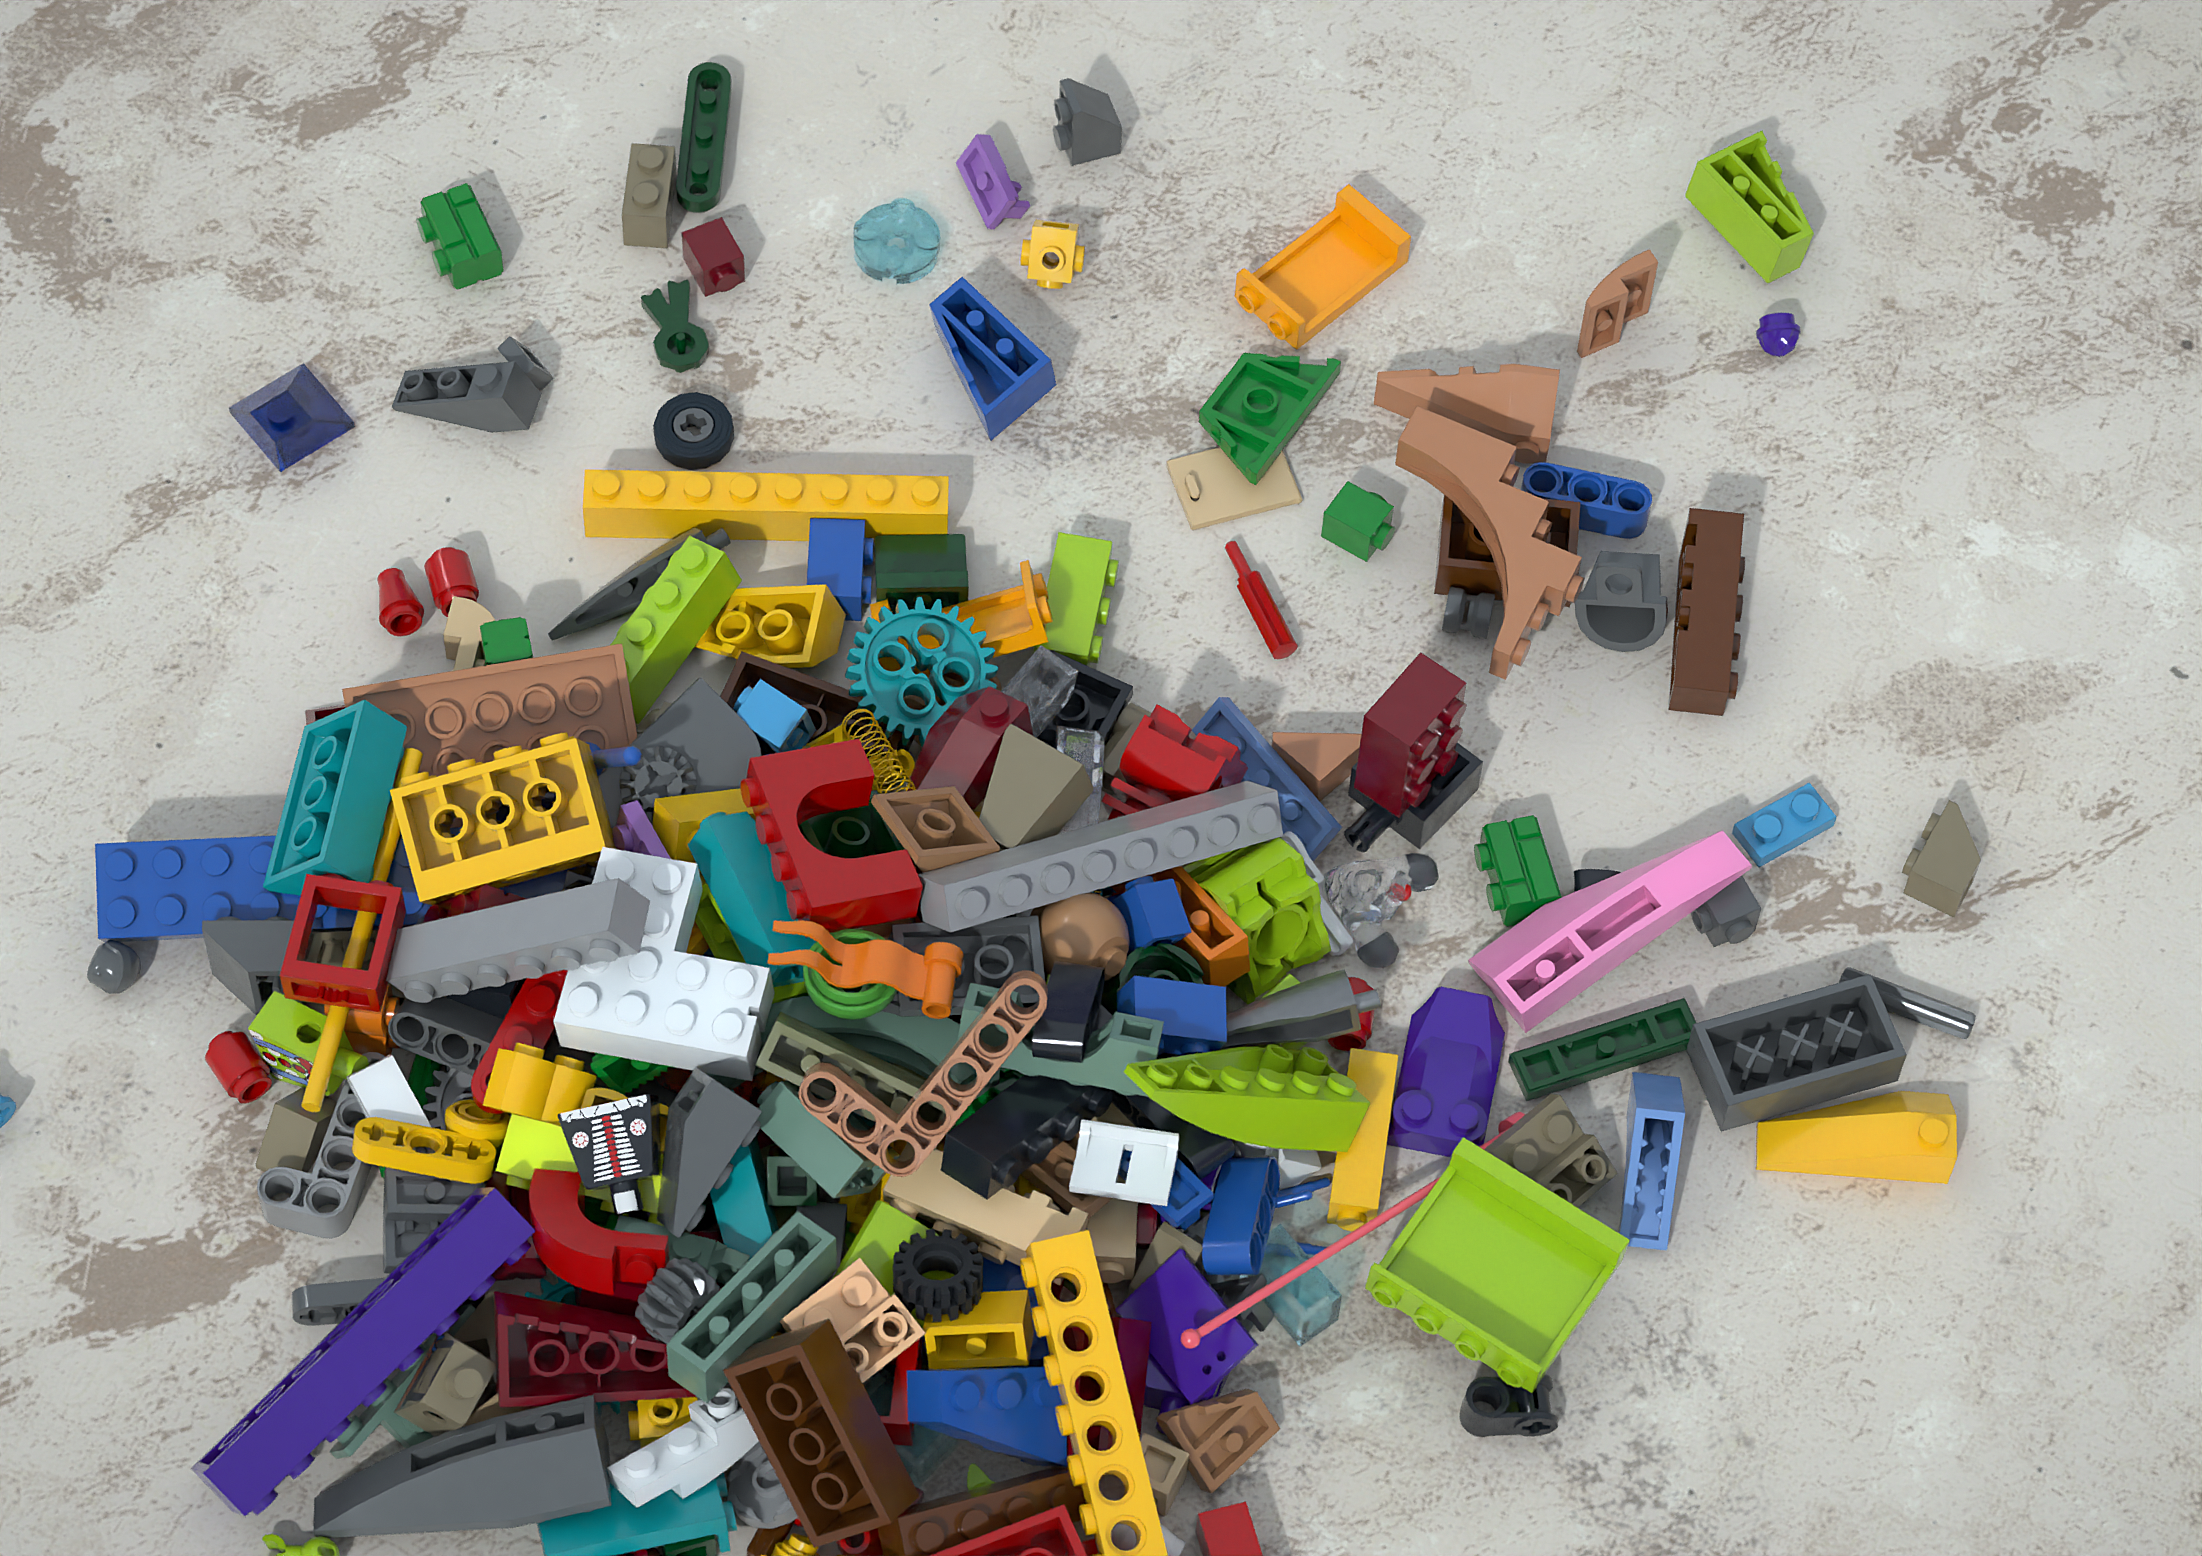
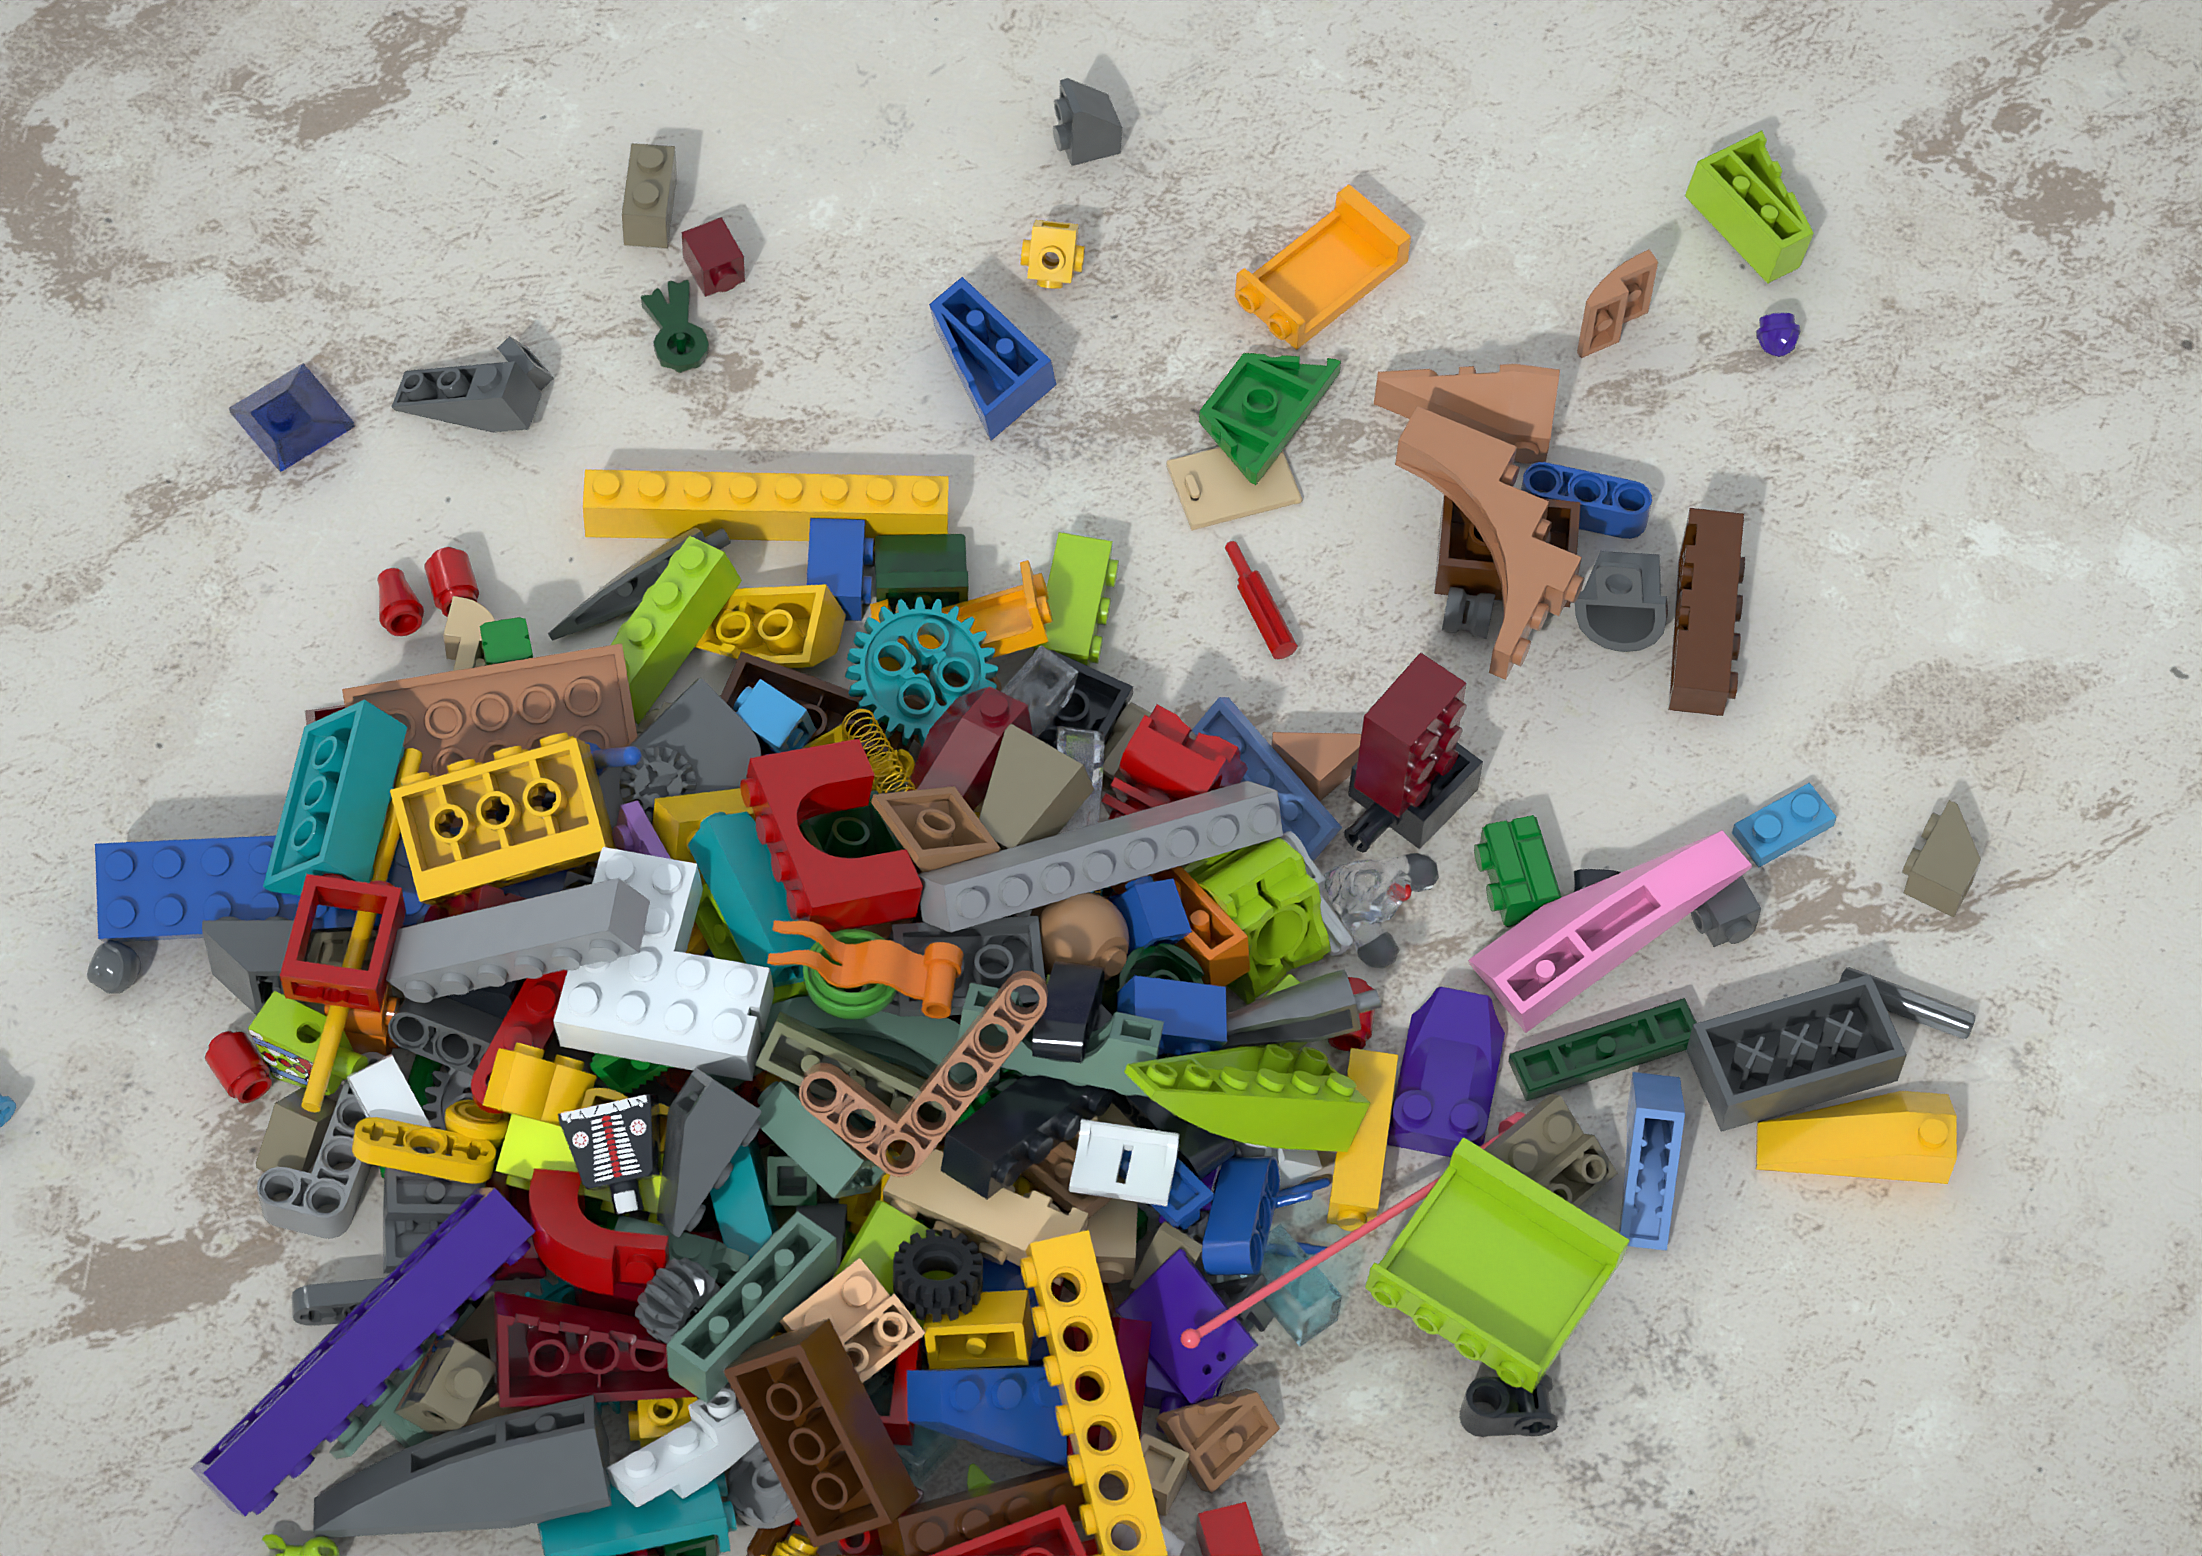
green brick [416,183,504,290] -> none
black bush [653,392,734,470] -> none
dark green plate [676,62,732,213] -> none
clear light blue plate [853,198,940,284] -> none
medium lavender plate [956,134,1031,229] -> none
dark red tile [1136,1202,1161,1250] -> none
green brick [1321,481,1395,562] -> none

